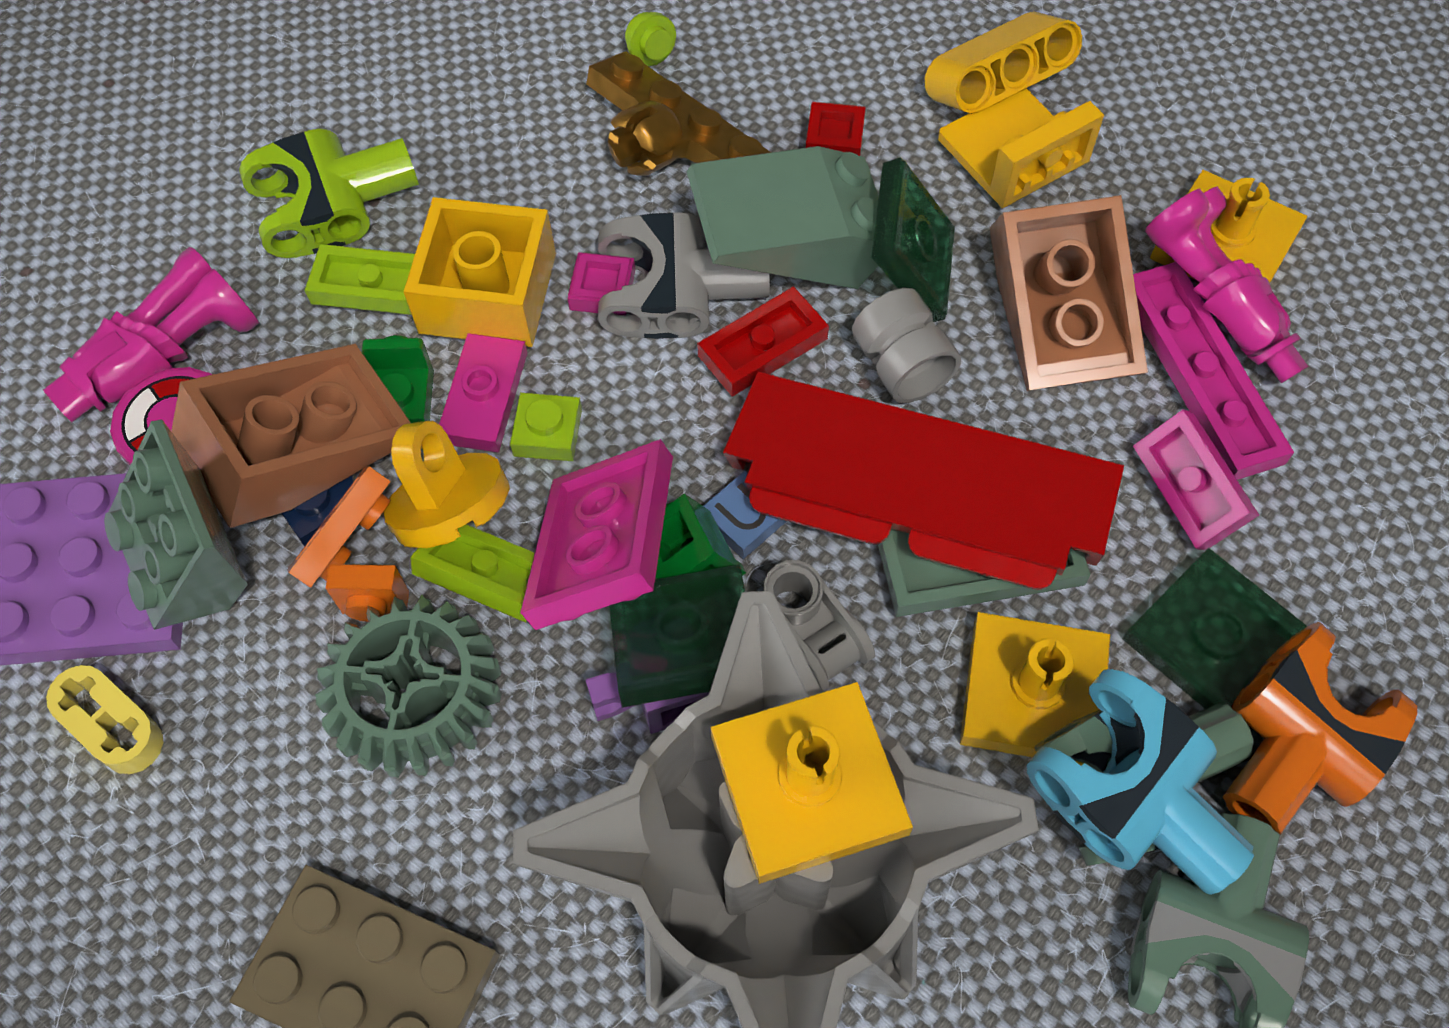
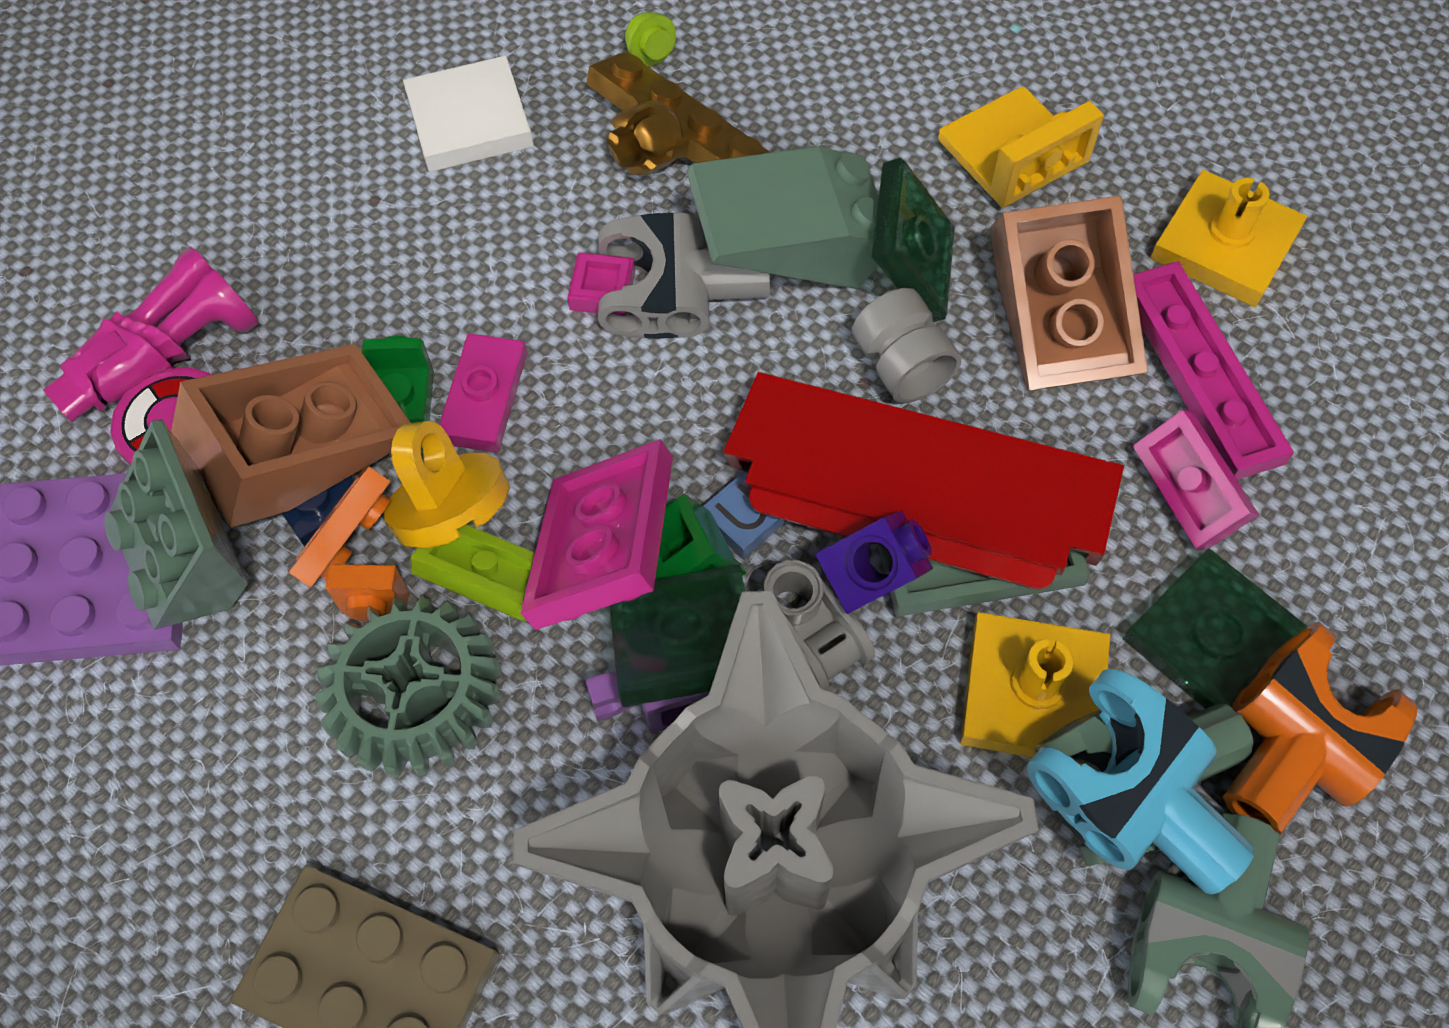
light yellow beam [46,665,163,775] -> none
lime connector [239,129,419,258] -> none
lime plate [304,244,415,315] -> none
yellow brick [404,197,556,347] -> none
lime plate [510,392,582,461] -> none
red plate [697,286,829,397] -> none
yellow tile [711,682,913,884] -> none
red plate [806,102,866,156] -> none
yellow beam [925,11,1082,113] -> none
dark pink piece [1145,186,1308,383] -> none
none -> white tile [403,55,534,172]
none -> dark purple brick [815,510,933,614]

